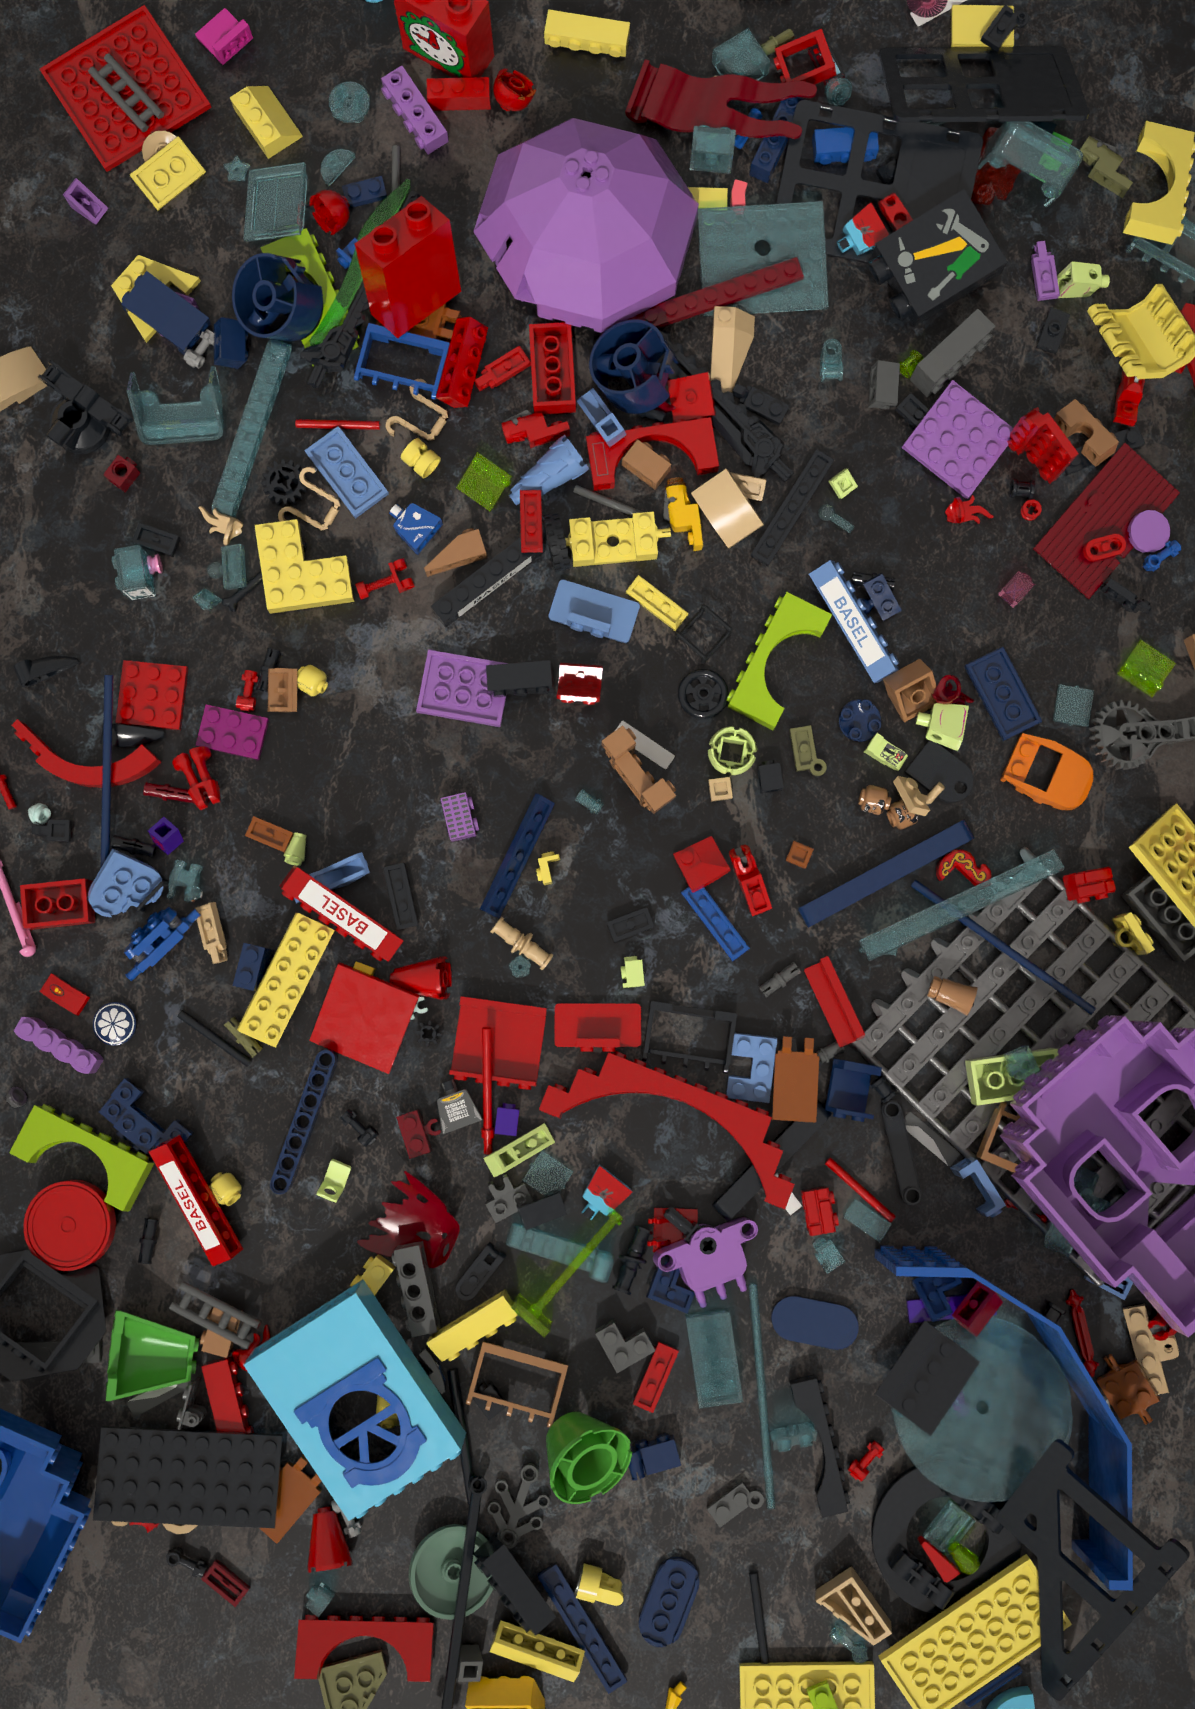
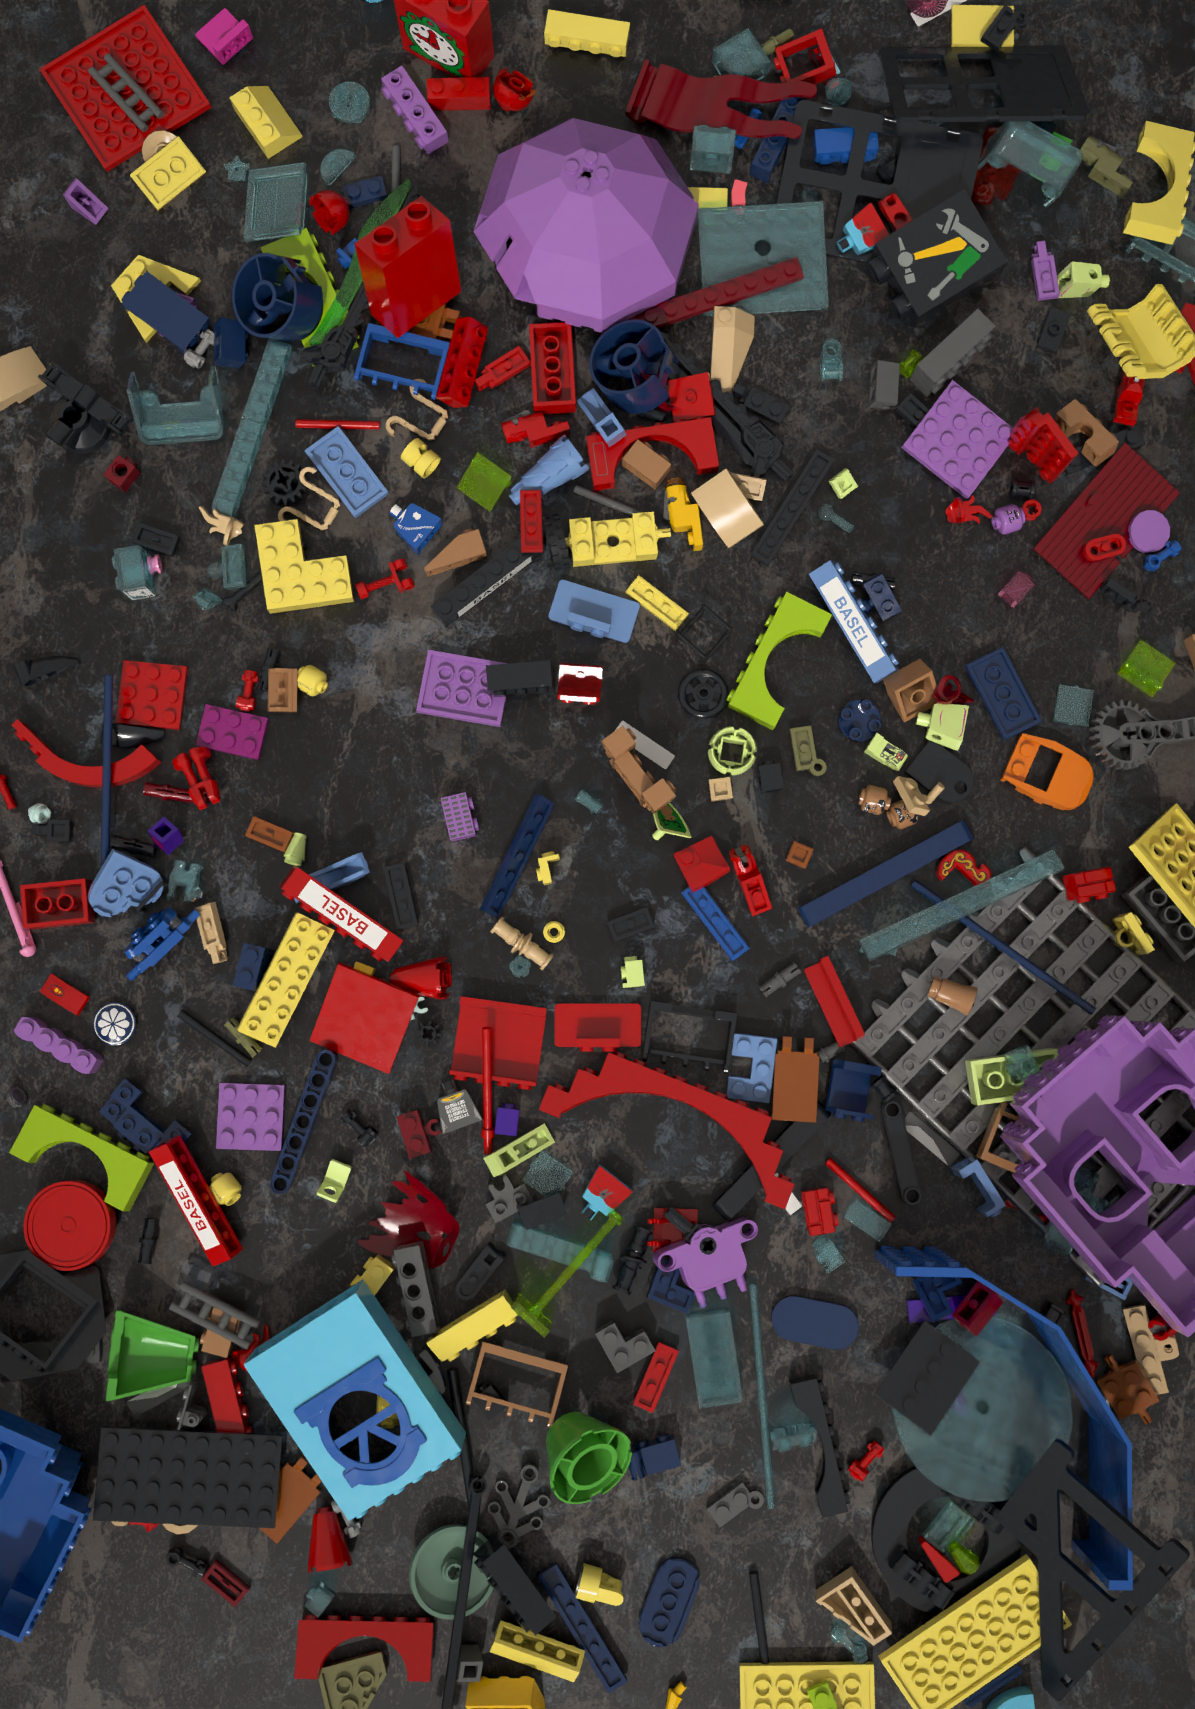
none -> medium lavender plate [216,1083,286,1151]
none -> light yellow plate [543,921,565,943]
none -> shield [652,802,691,840]
none -> medium lavender head [992,504,1025,535]

